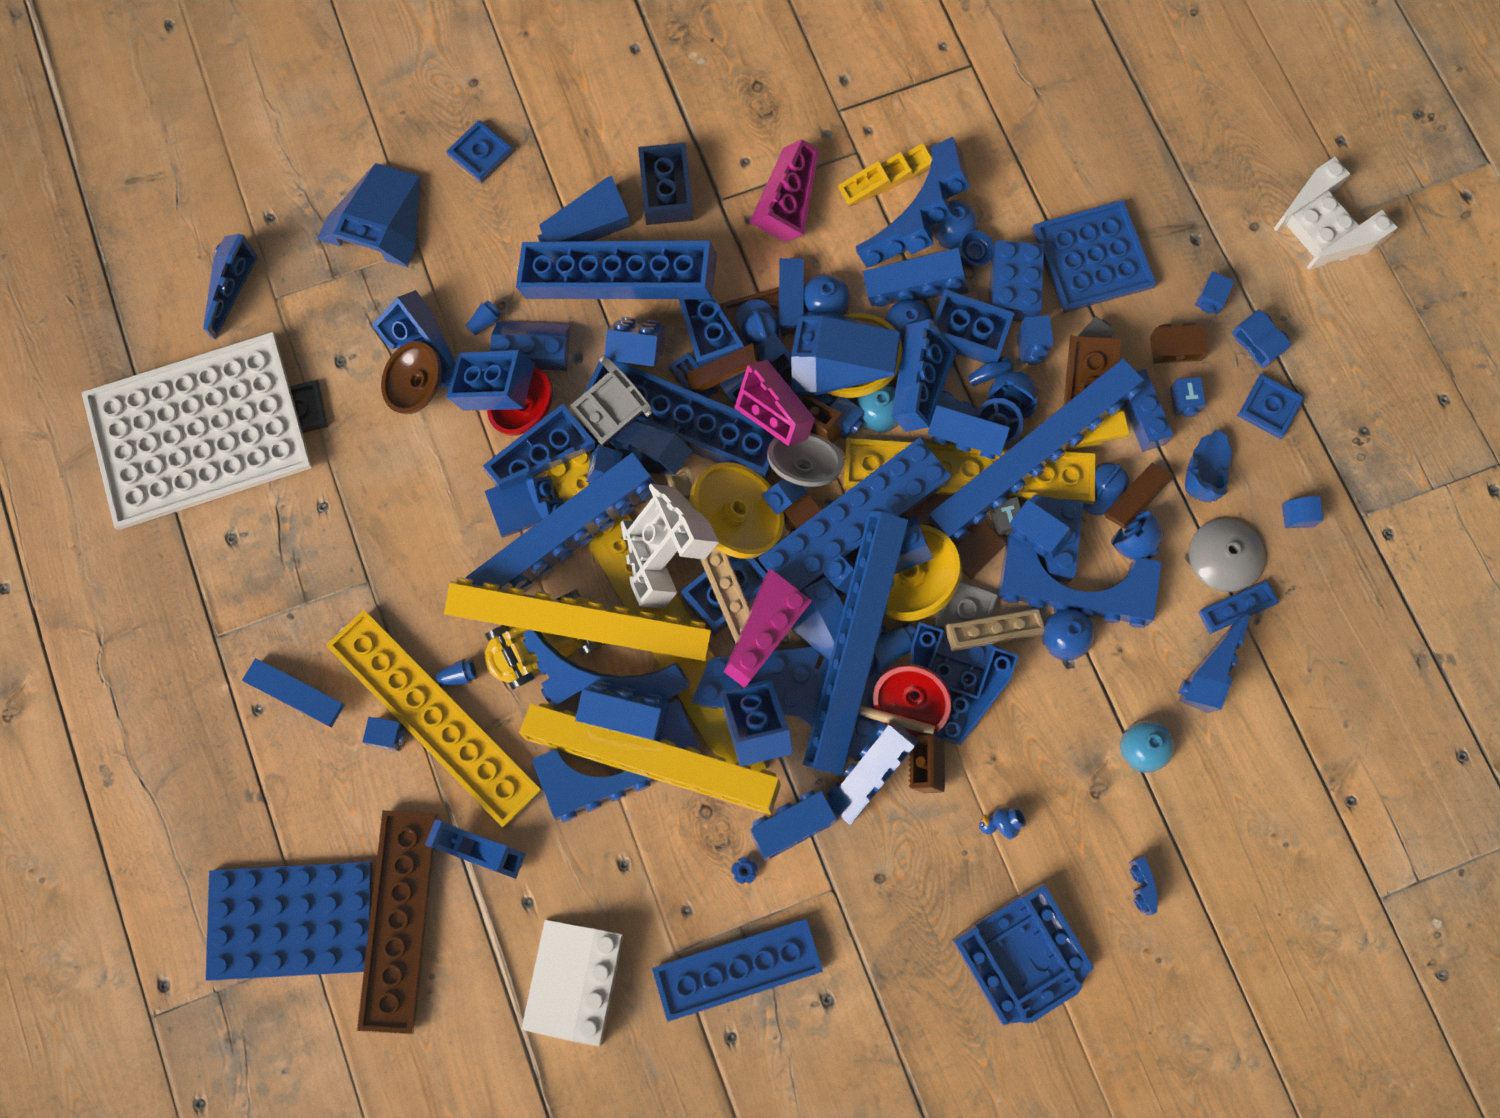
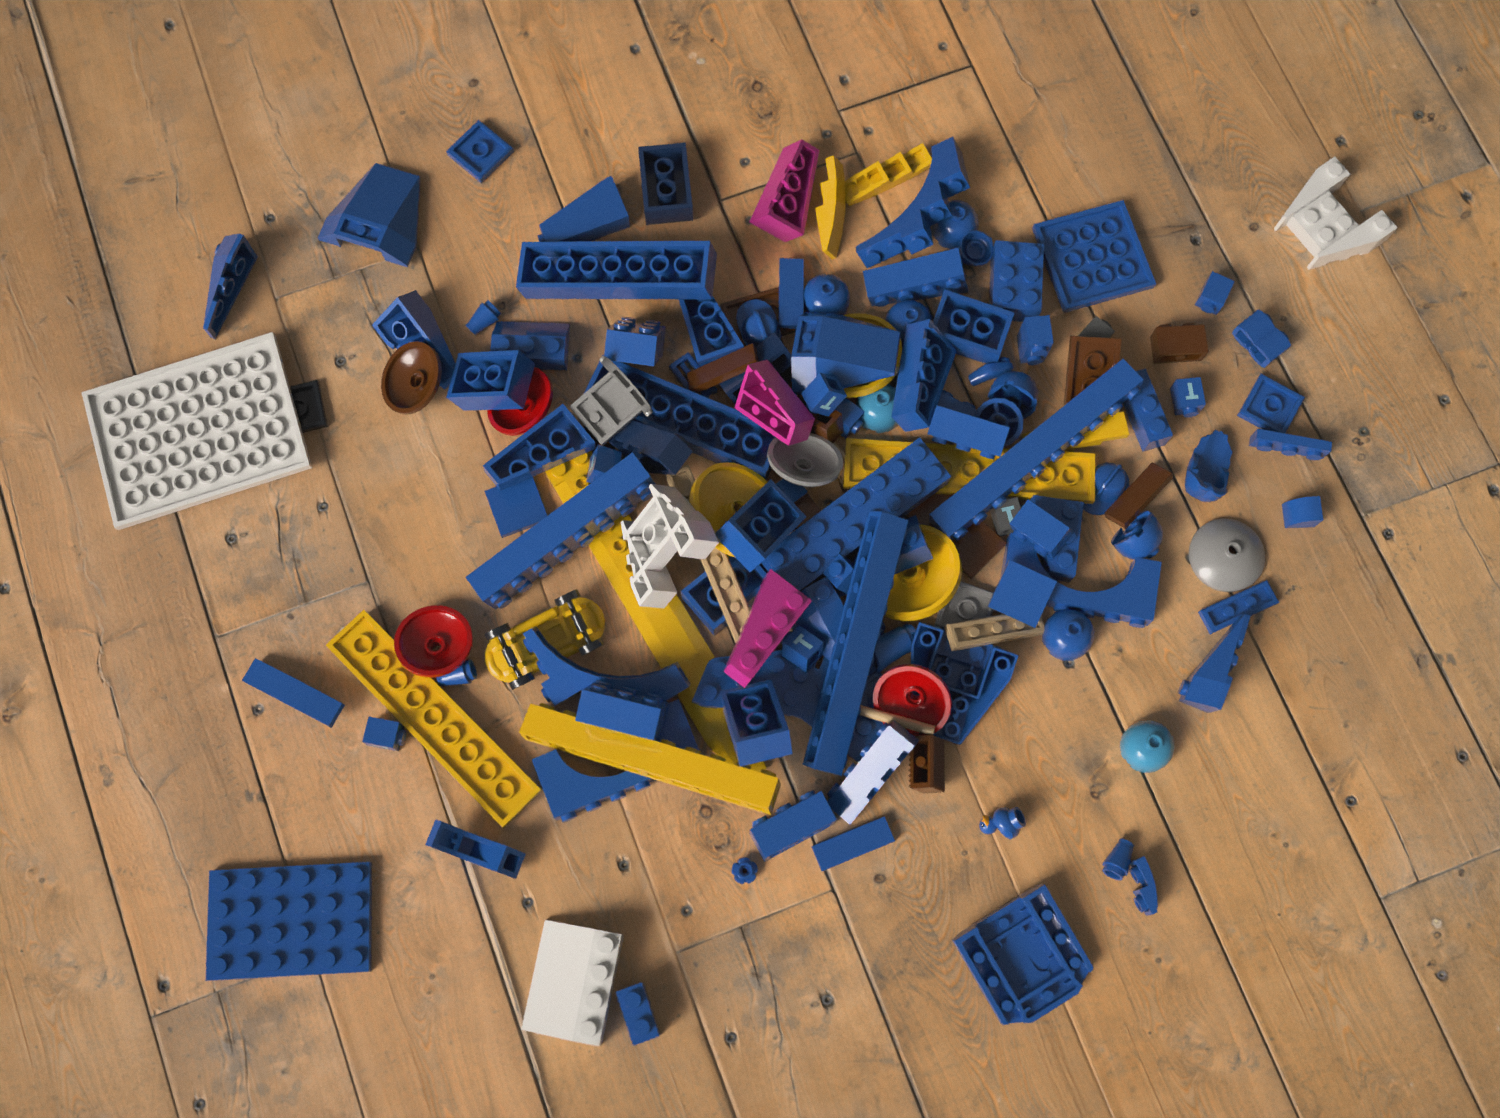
reddish brown plate [357,810,437,1034] -> none
yellow brick [444,577,711,661] -> none
blue slope [526,475,564,519] -> none
blue plate [652,919,823,1022] -> none
none -> red dish [394,605,473,678]
none -> blue brick [616,982,661,1046]
none -> blue brick [715,480,806,572]
none -> blue brick [781,625,824,672]
none -> blue brick [801,373,847,416]
none -> blue tile [811,816,895,872]
none -> yellow slope [815,156,846,259]
none -> blue tile [988,560,1057,628]
none -> blue cone [1102,839,1134,881]
none -> blue plate [1249,429,1332,460]

